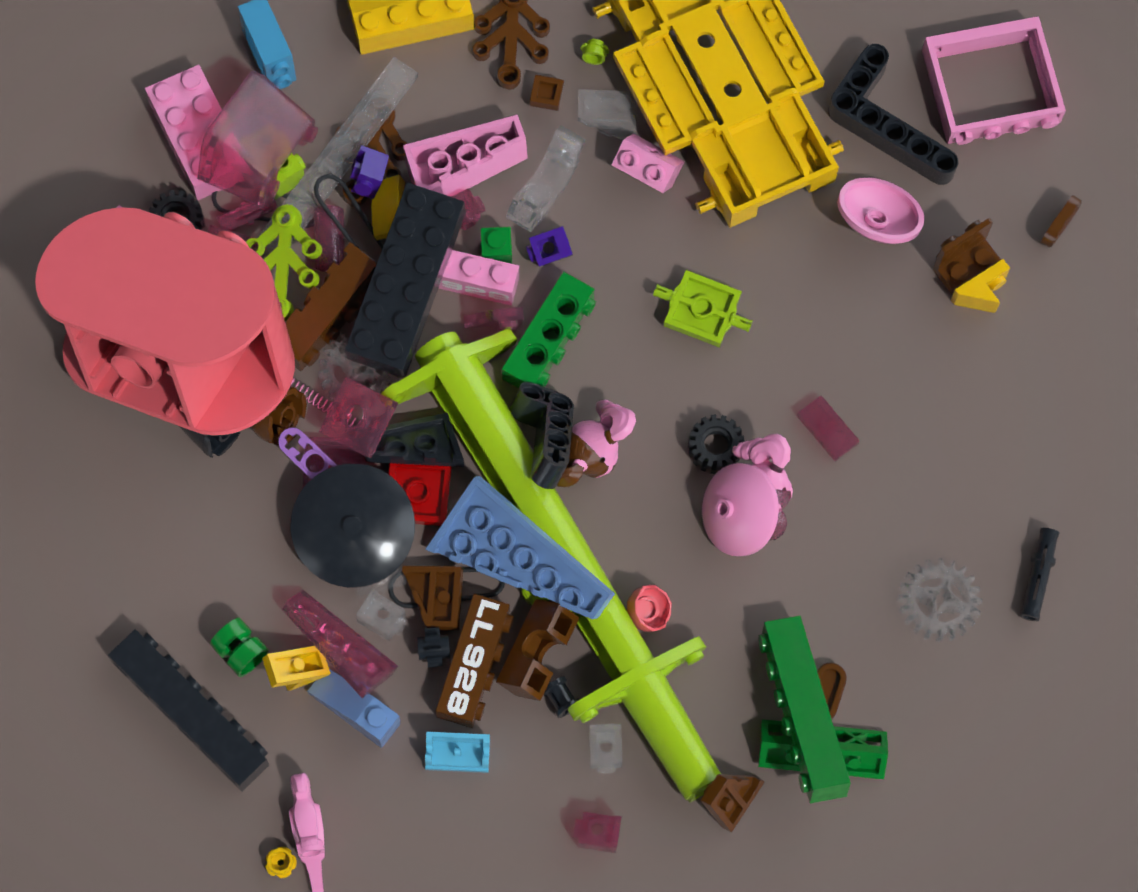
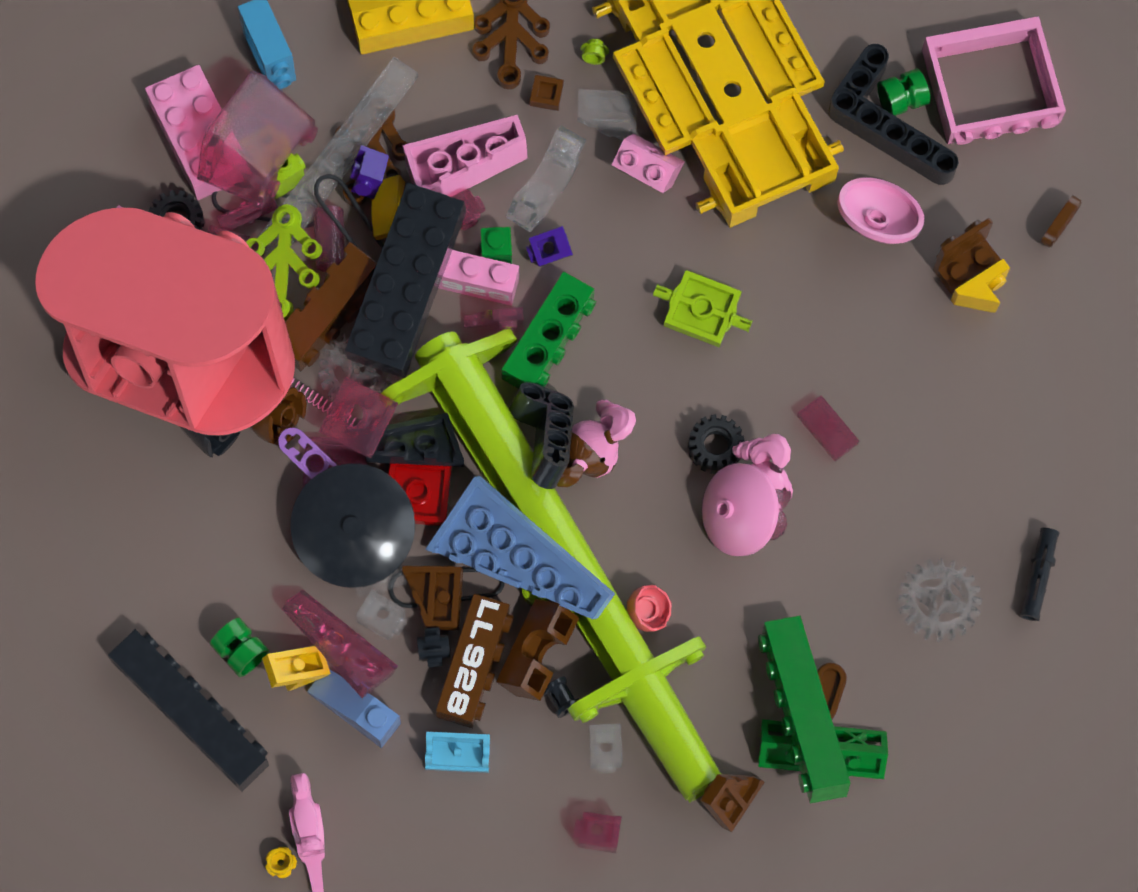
none -> green wheel [877,68,930,116]

